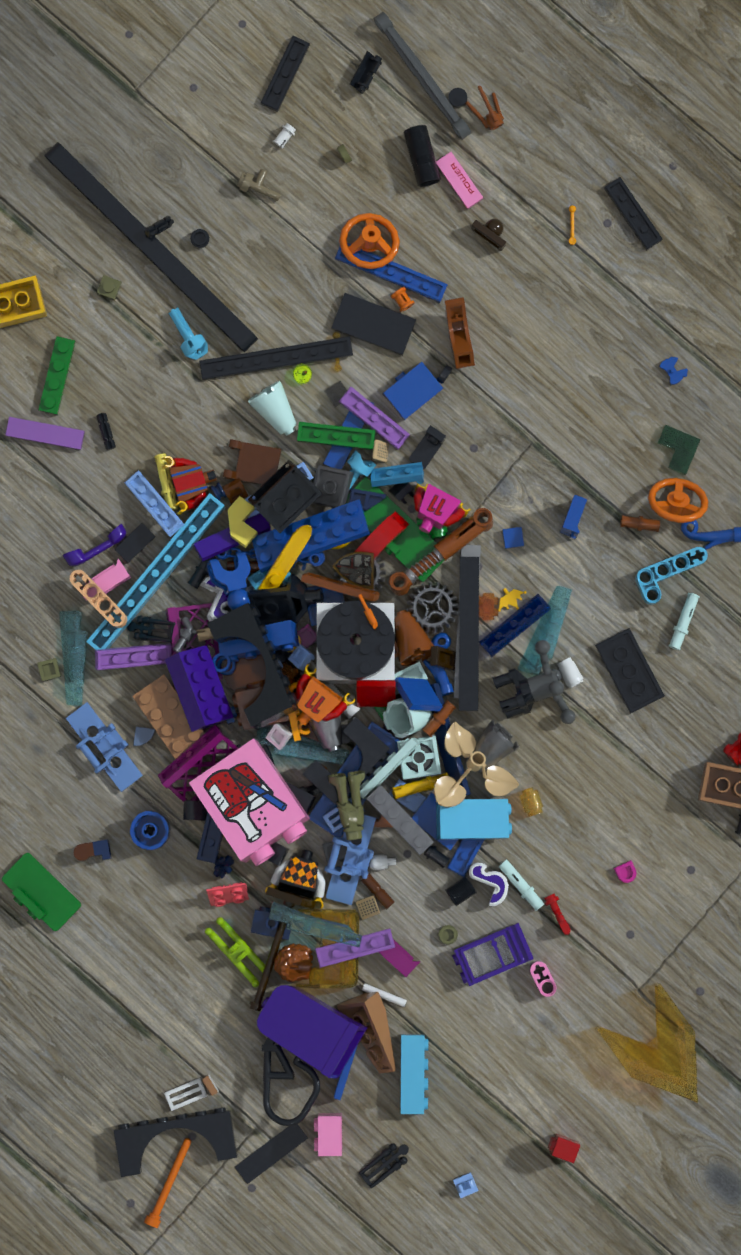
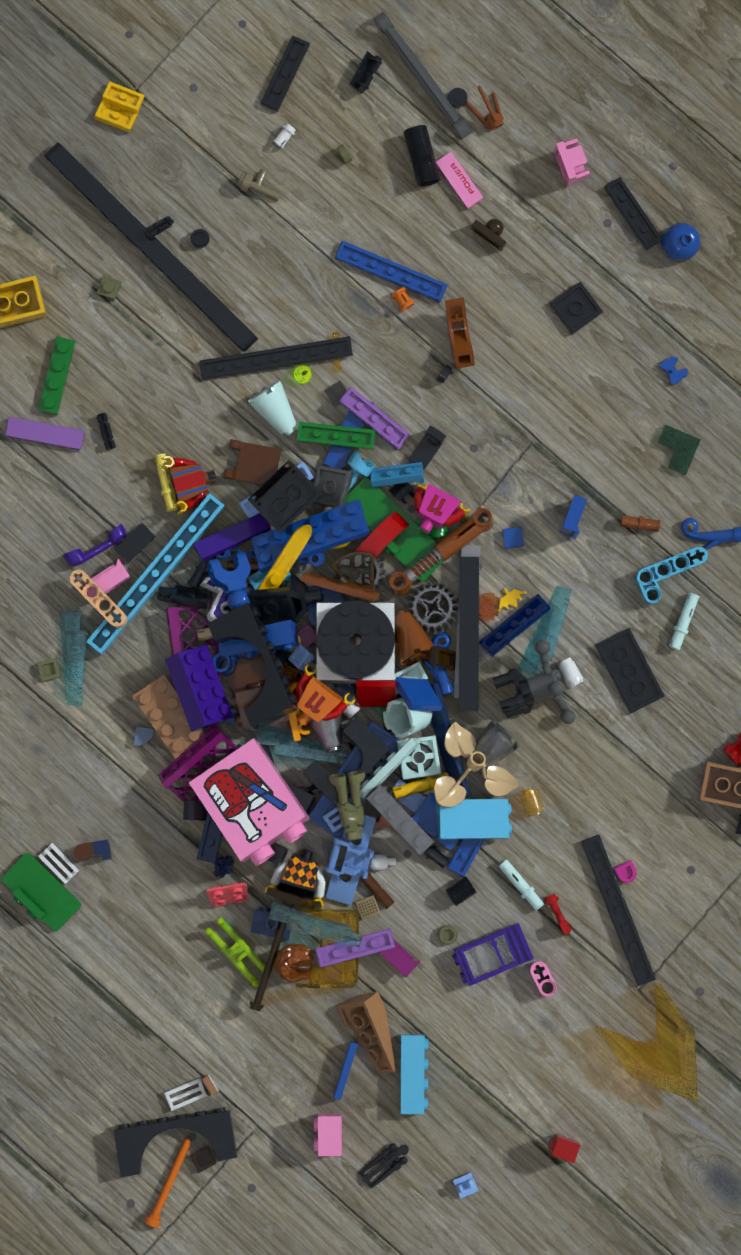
medium blue piece [66,702,143,792] -> none
medium lavender tile [95,643,172,670] -> none
light blue tile [124,470,185,537] -> none
black piece [127,616,176,642] -> none
blue brick [130,811,170,850] -> none
medium azure piece [169,307,208,360] -> none
flat silver piece [173,617,198,653] -> none
dark blue bush [210,482,227,501] -> none
reddish brown plate [222,478,248,505] -> none
light yellow tile [228,496,258,548] -> none
black sticker [235,1124,308,1184] -> none
dark purple piece [257,985,367,1126] -> none
white tile [266,723,293,750] -> none
black tile [331,293,416,356] -> none
orange piece [339,213,400,269] -> none
dark blue tile [349,488,386,511] -> none
orange piece [358,594,378,629] -> none
white piece [362,983,407,1007] -> none
tan slope [372,440,389,462] -> none
blue container [383,362,443,420] -> none
dark orange pin [422,700,456,737] -> none
animal [469,863,509,906] -> none
light orange hinge [568,205,576,245] -> none
orange piece [648,478,709,523] -> none
none -> white tile [38,843,80,884]
none -> yellow slope [95,81,145,133]
none -> black hinge [158,585,213,609]
none -> dark brown tile [190,1146,216,1173]
none -> sand blue tile [334,684,357,702]
none -> black tile [550,281,603,335]
none -> bright pink panel [554,138,590,188]
none -> black tile [581,834,656,986]
none -> blue cylinder [661,223,701,262]

